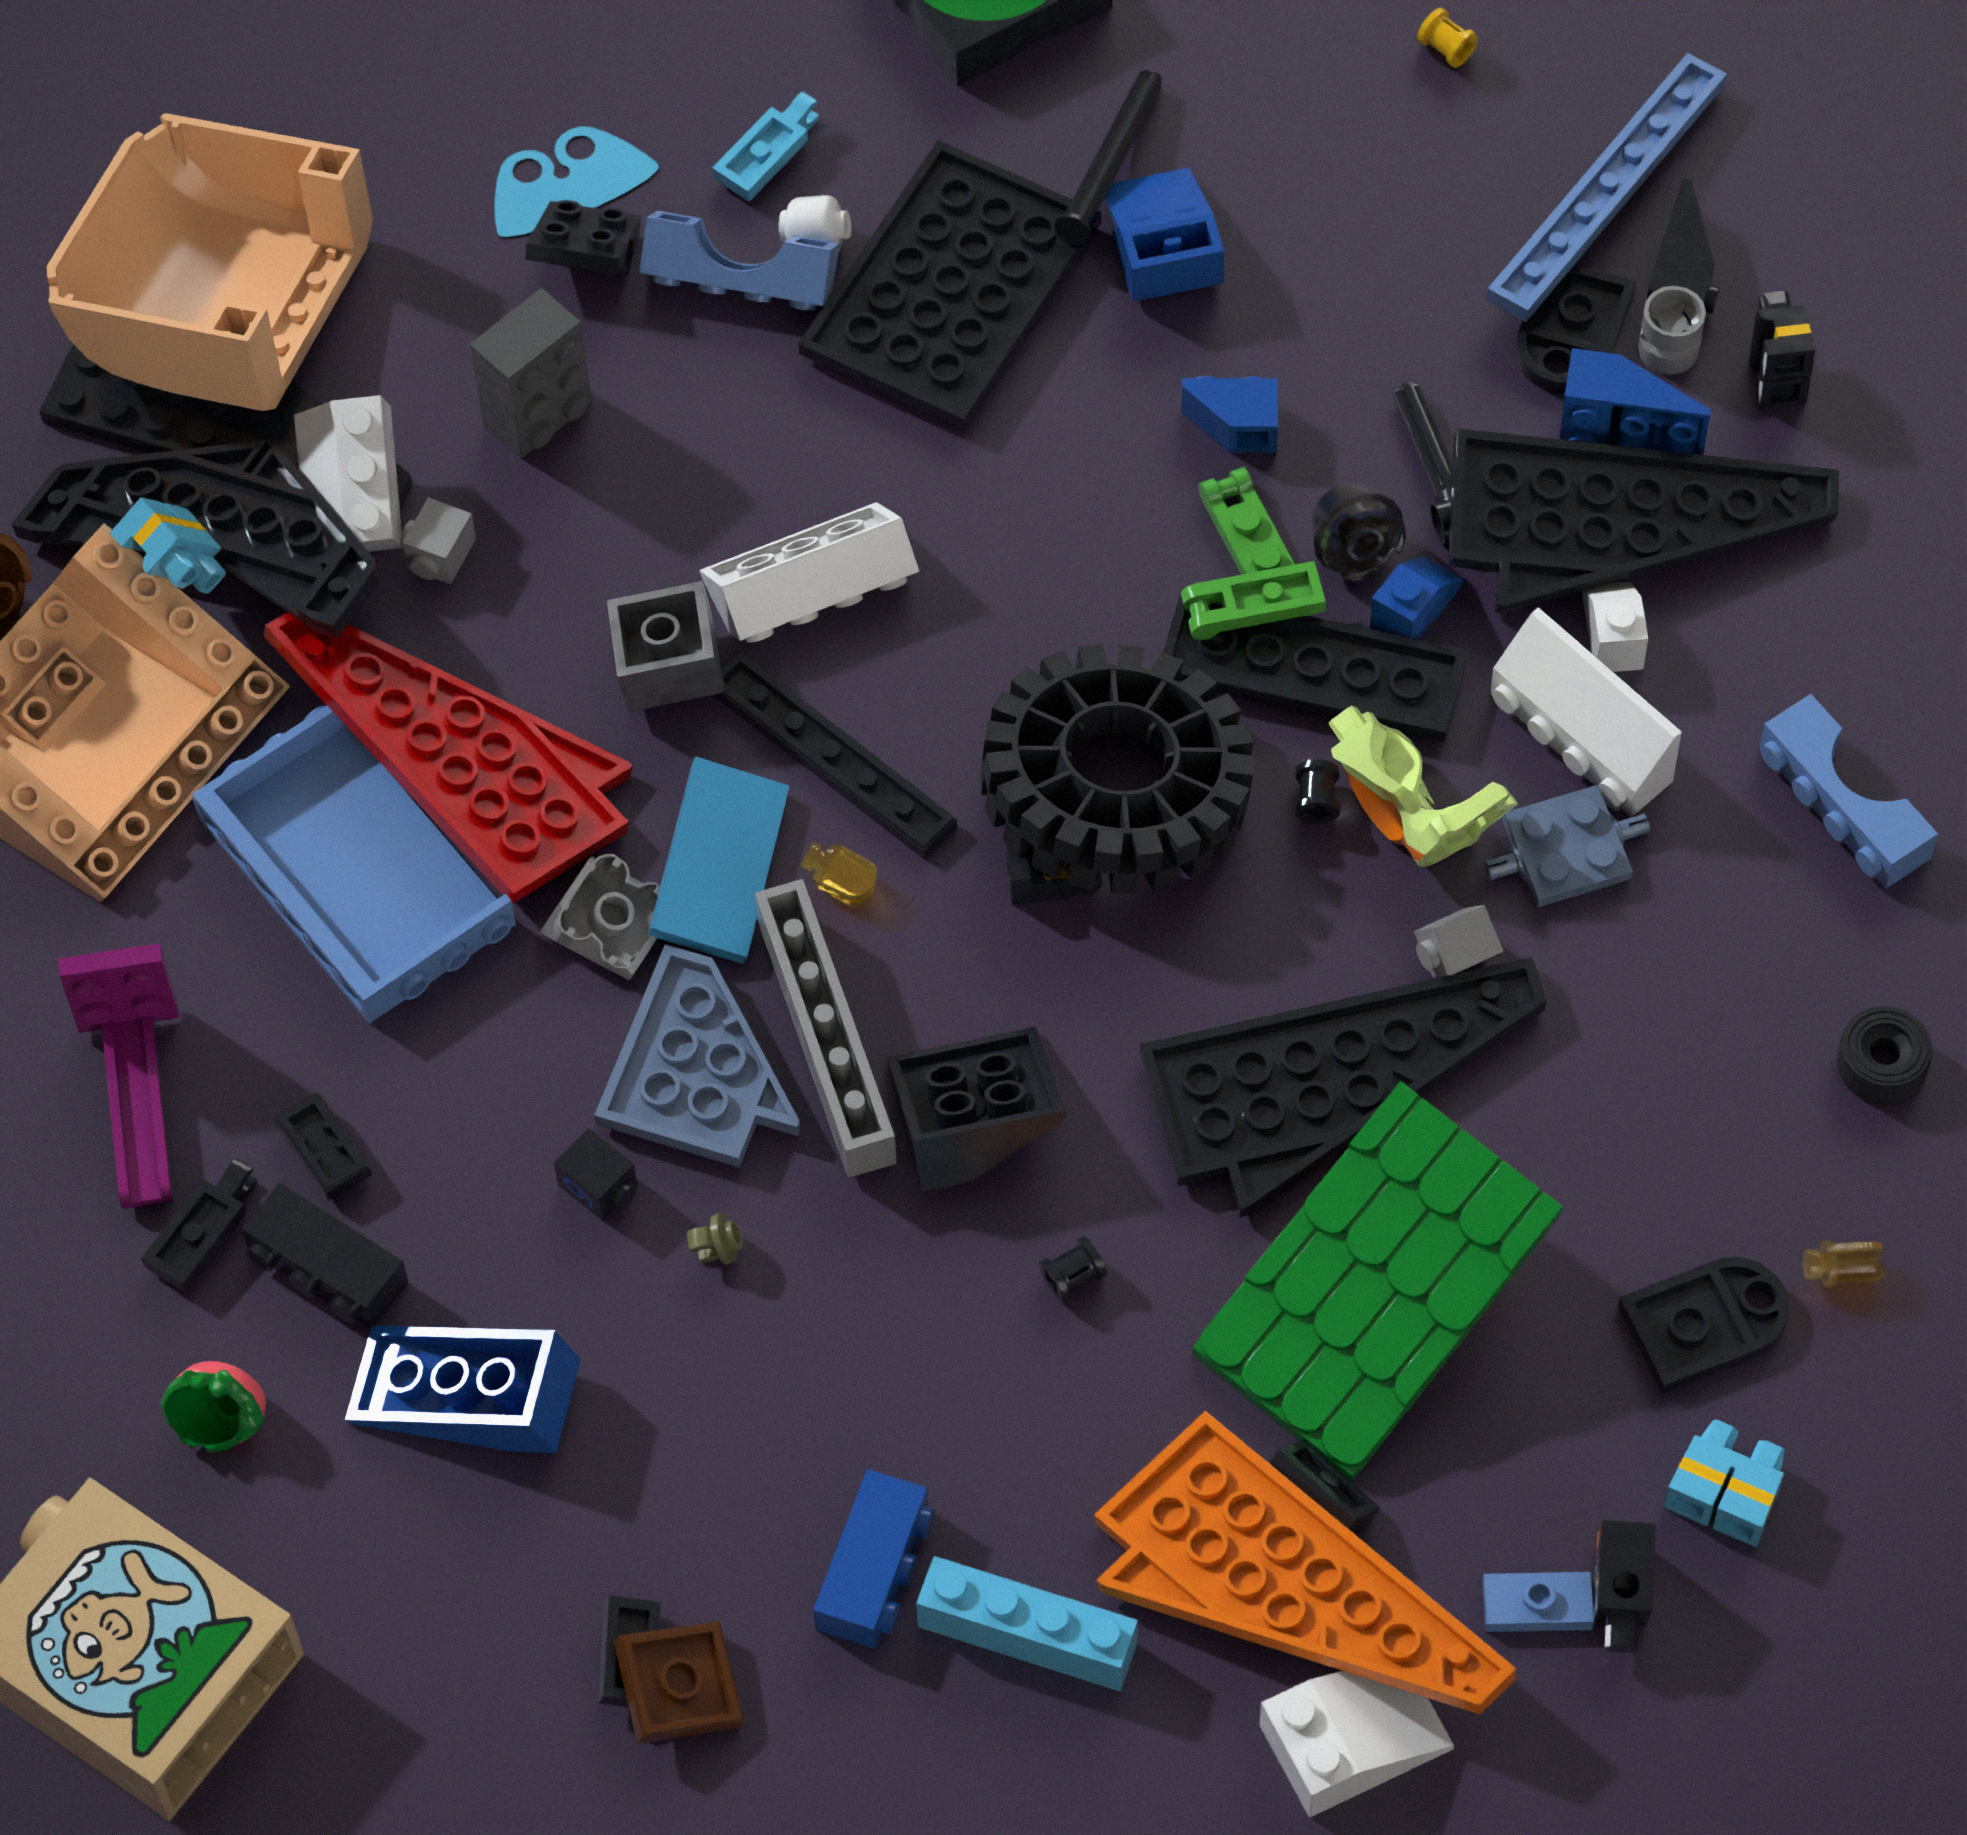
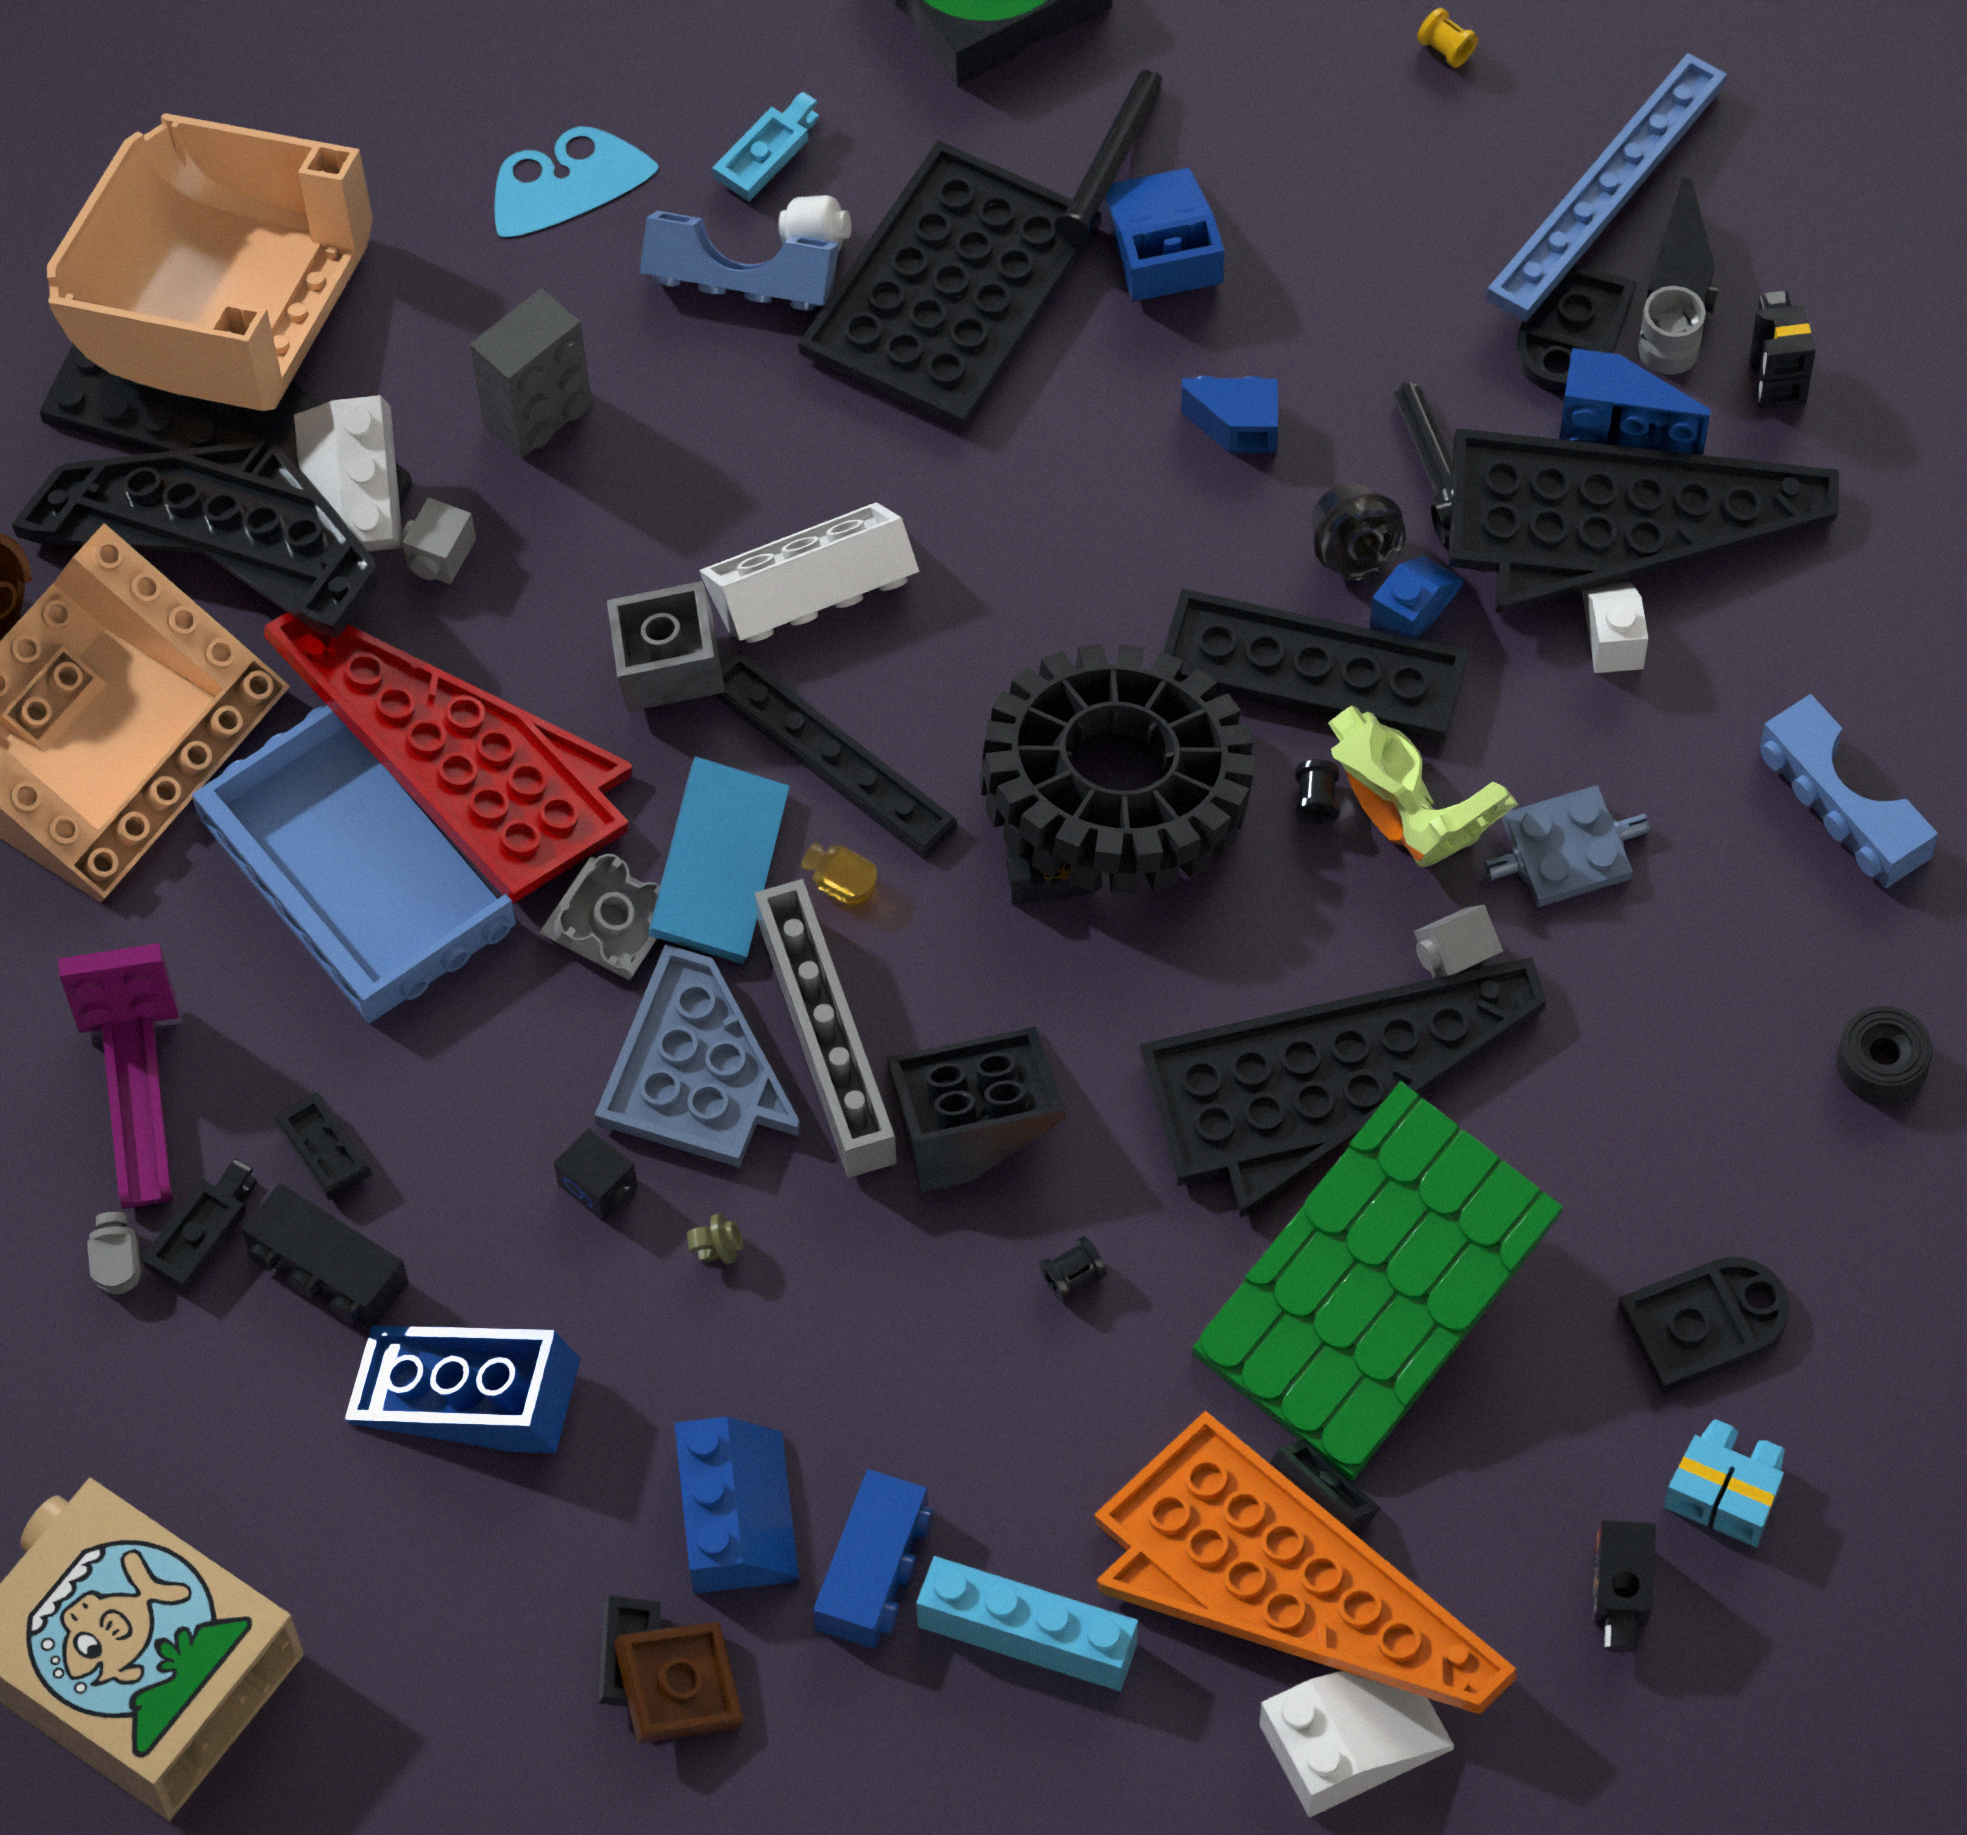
medium azure hips [110,498,226,594] -> none
green hair [161,1361,266,1453] -> none
black plate [526,200,641,279] -> none
bright green plate [1181,561,1326,640] -> none
bright green plate [1198,467,1295,575] -> none
medium blue plate [1482,1572,1594,1632] -> none
white slope [1490,607,1682,817] -> none
clear yellow arm [1803,1240,1885,1287] -> none
none -> light grey arm [87,1212,141,1295]
none -> blue slope [674,1417,799,1594]

